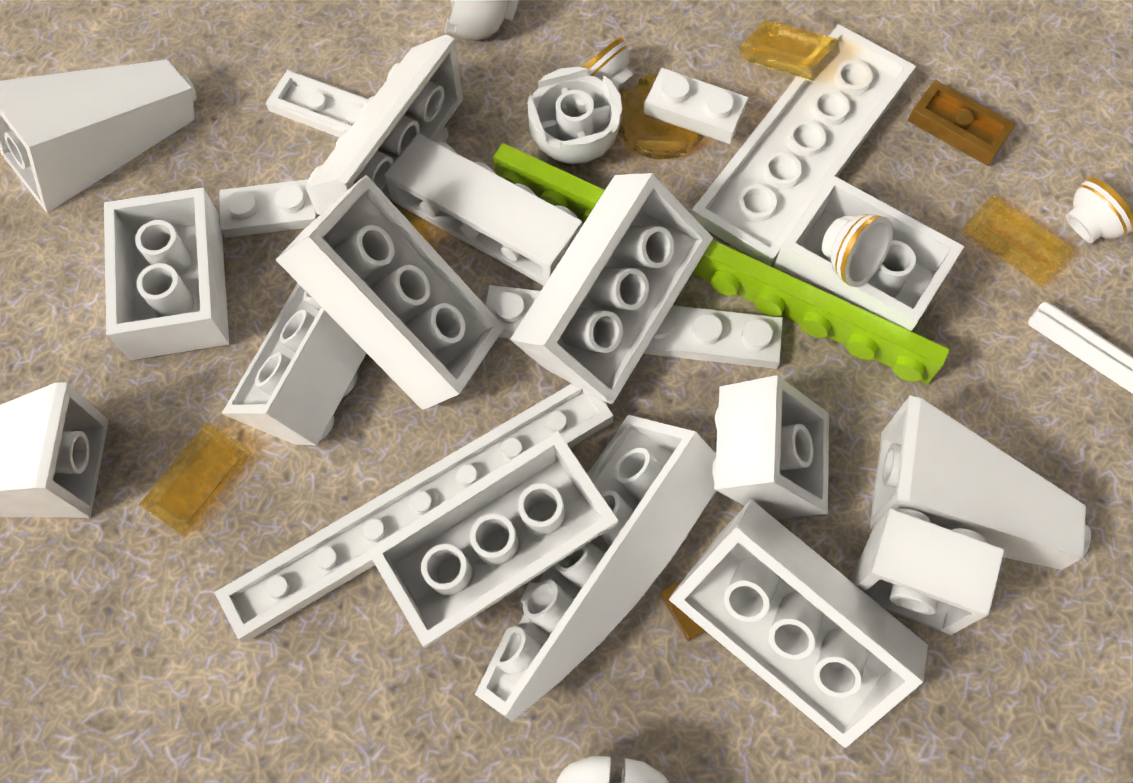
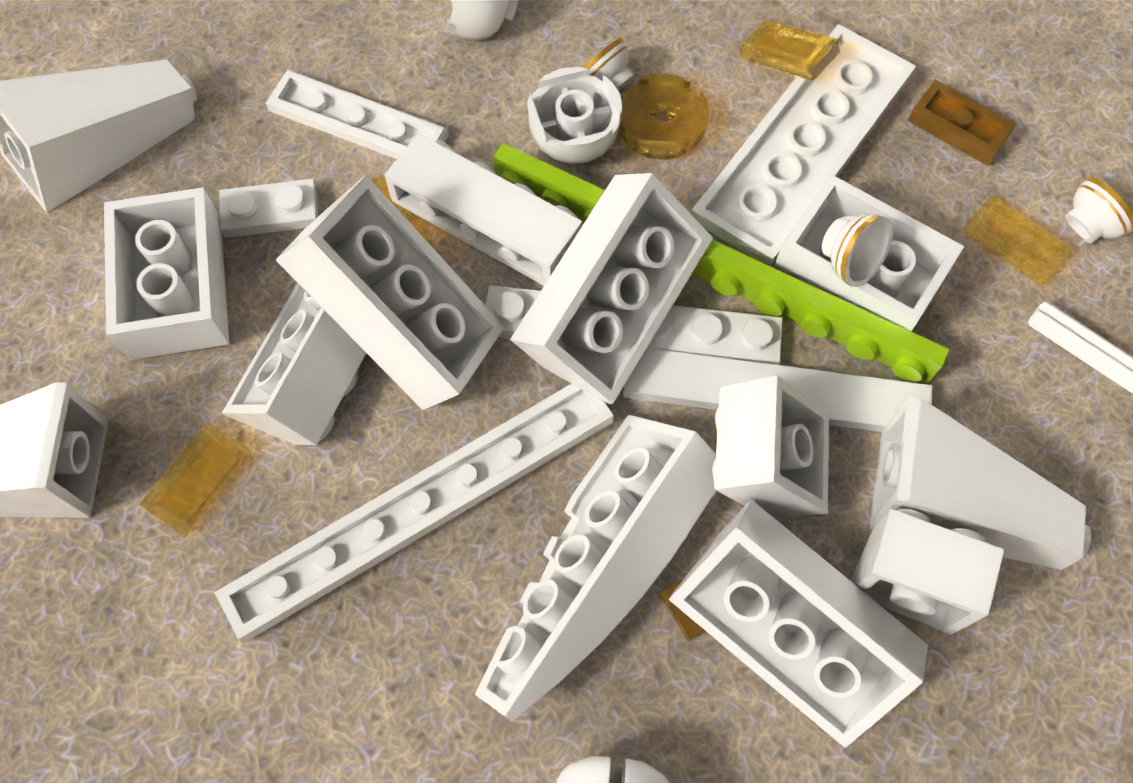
white slope [306,35,463,215] -> none
white slope [367,430,619,648] -> none
white plate [643,68,748,144] -> none
none -> white tile [623,348,932,432]

